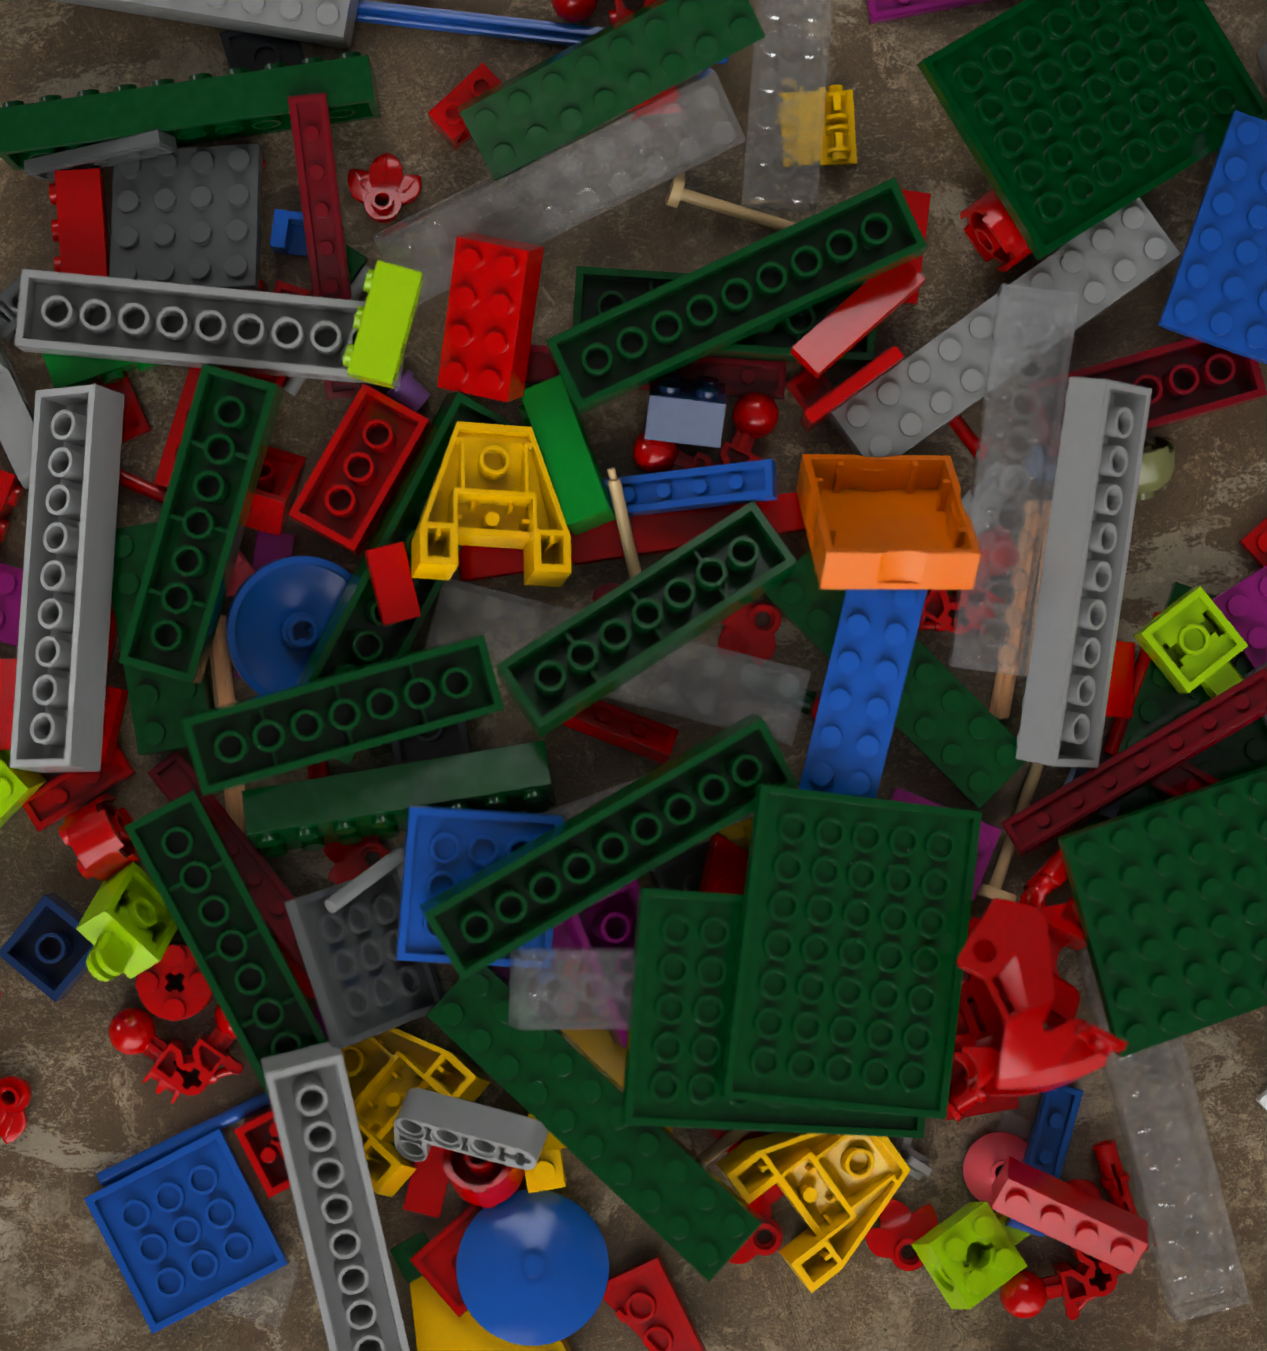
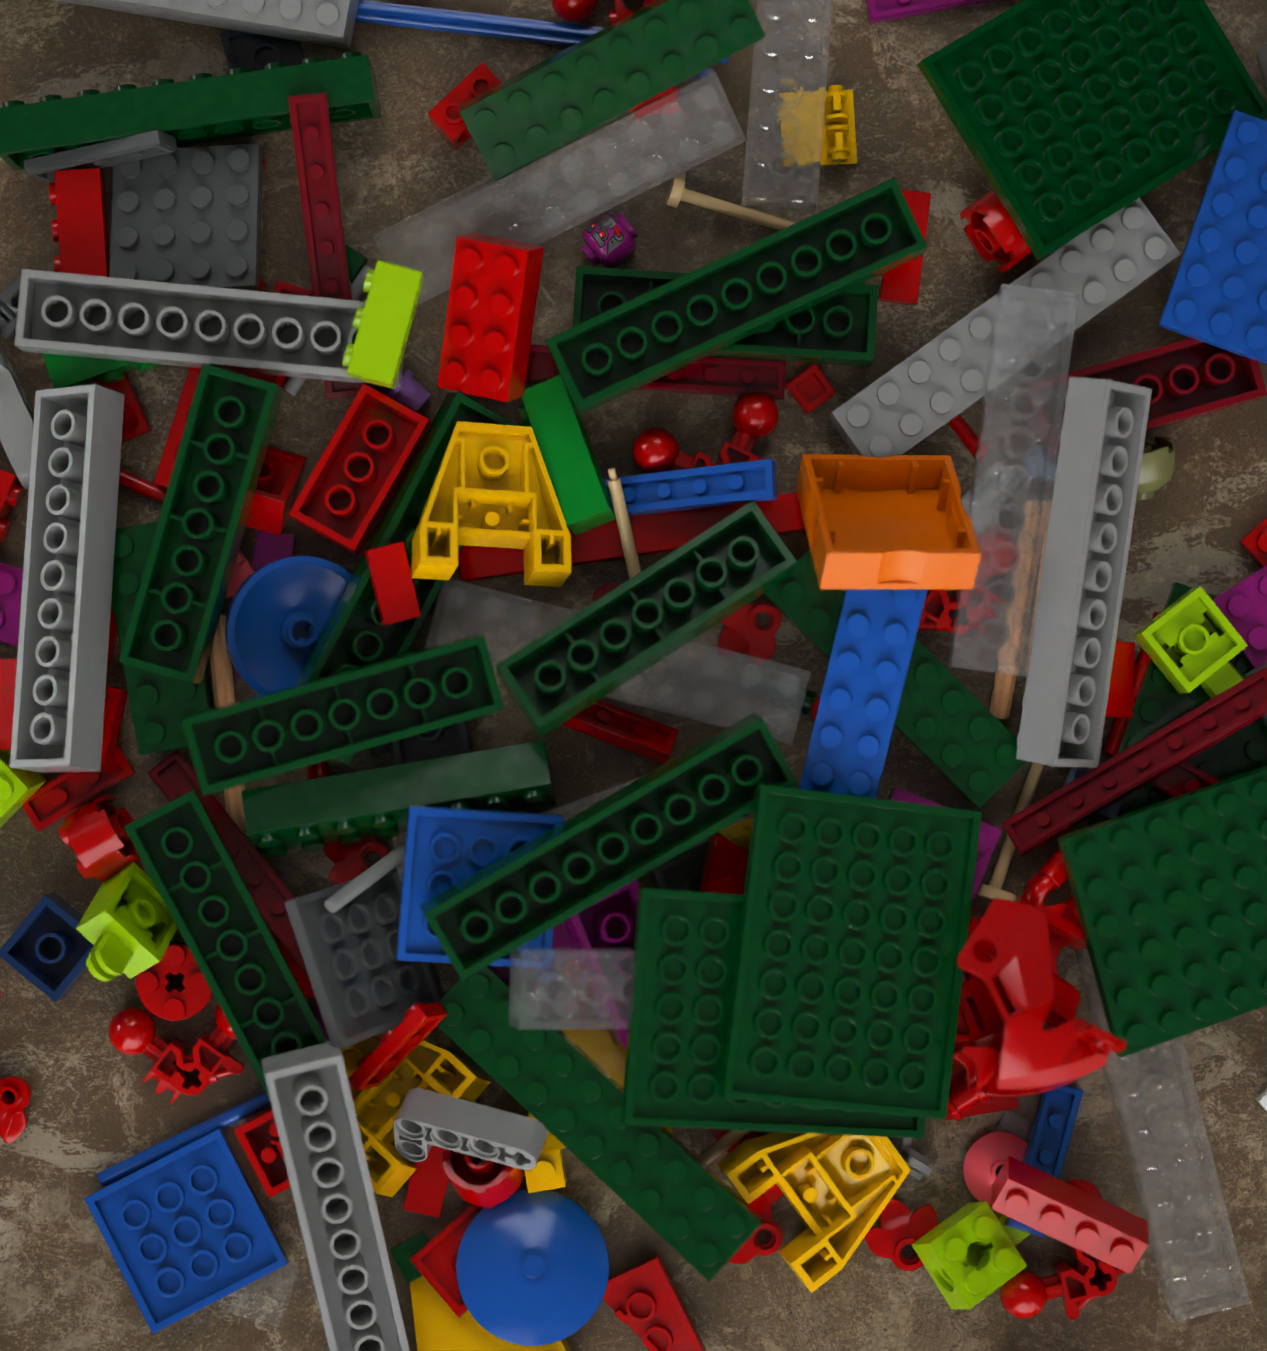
blue panel [270,209,308,257] -> none
red plate [347,152,422,223] -> none
brick [644,372,726,448] -> none
tile [790,262,925,378] -> none
red tile [800,345,904,433] -> none
red pin [1092,1139,1149,1252] -> none
none -> red plate [348,1002,448,1091]
none -> magenta head [581,212,638,268]

